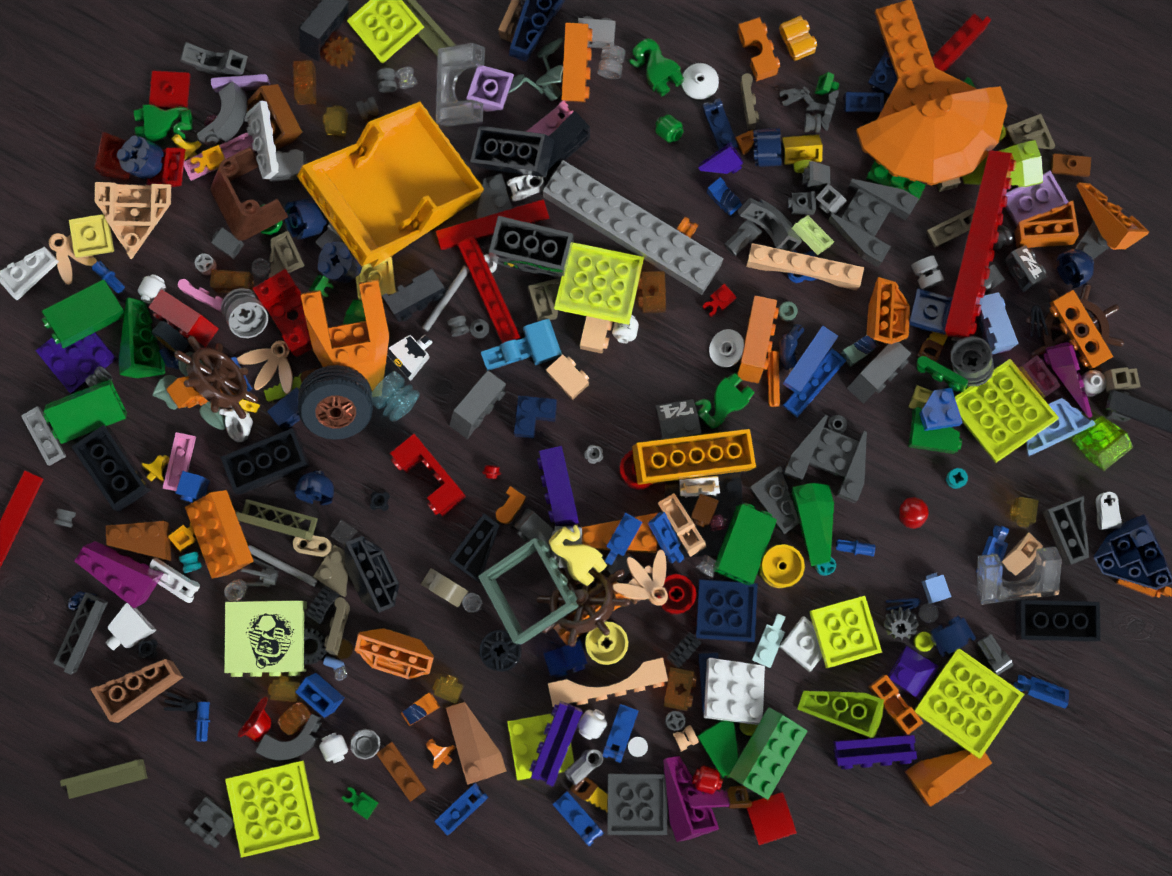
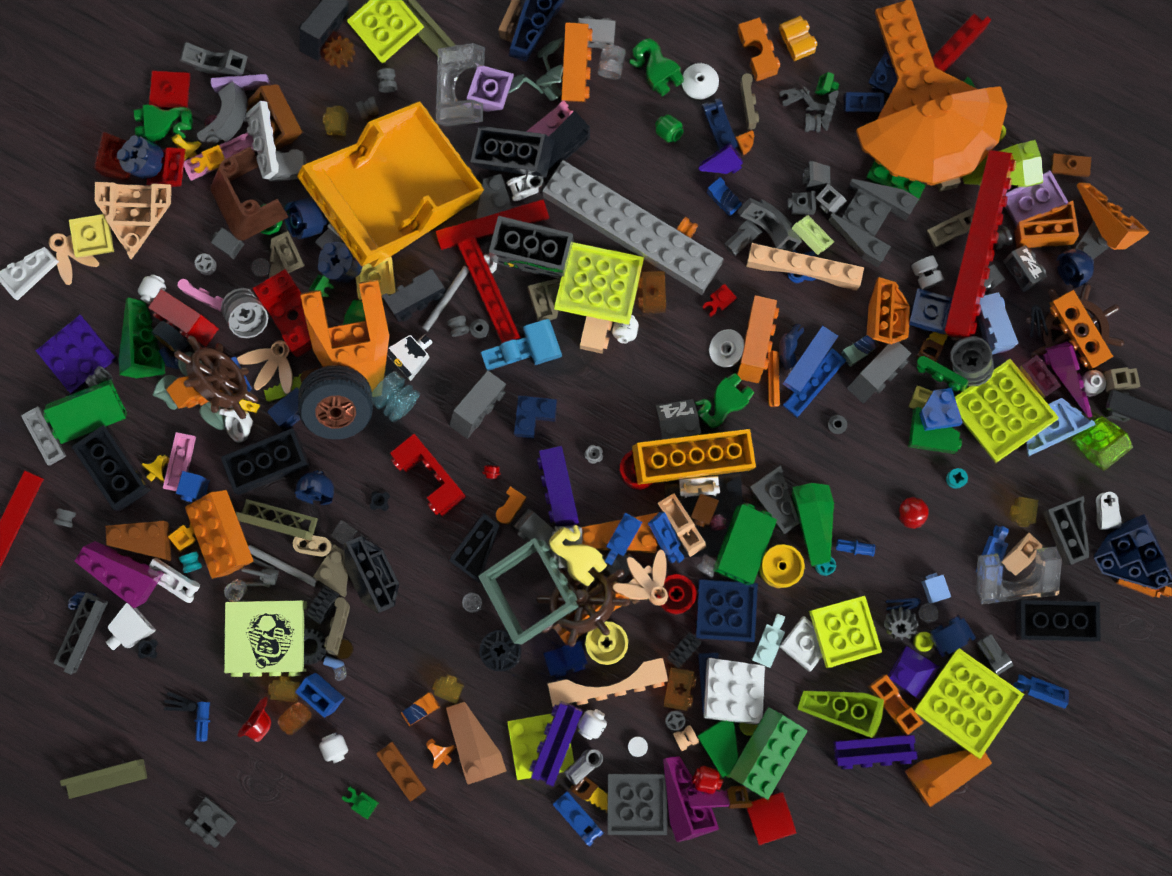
green brick [41,279,124,349] -> none
nougat wedge [91,659,183,723] -> none
blue axle [92,261,125,293] -> none
clear orange brick [210,269,254,293] -> none
neon yellow plate [225,760,320,858] -> none
dark grey arch [256,713,322,760] -> none
clear orange brick [293,60,317,105] -> none
light grey hair [350,729,380,760] -> none
orange wedge [355,628,434,679] -> none
clear wheel [395,67,417,89] -> none
dark tan brick [421,568,468,607] -> none
blue plate [435,783,489,836] -> none
light nougat brick [546,355,589,400] -> none
blue plate [602,704,638,763] -> none
dark blue brick [753,128,782,167] -> none
sand green tile [778,301,798,321] -> none
yellow panel [782,135,823,164] -> none
dark grey wedge [783,415,867,503] -> none
neon yellow tile [793,160,812,173] -> none
dark tan wing [1006,114,1055,149] -> none

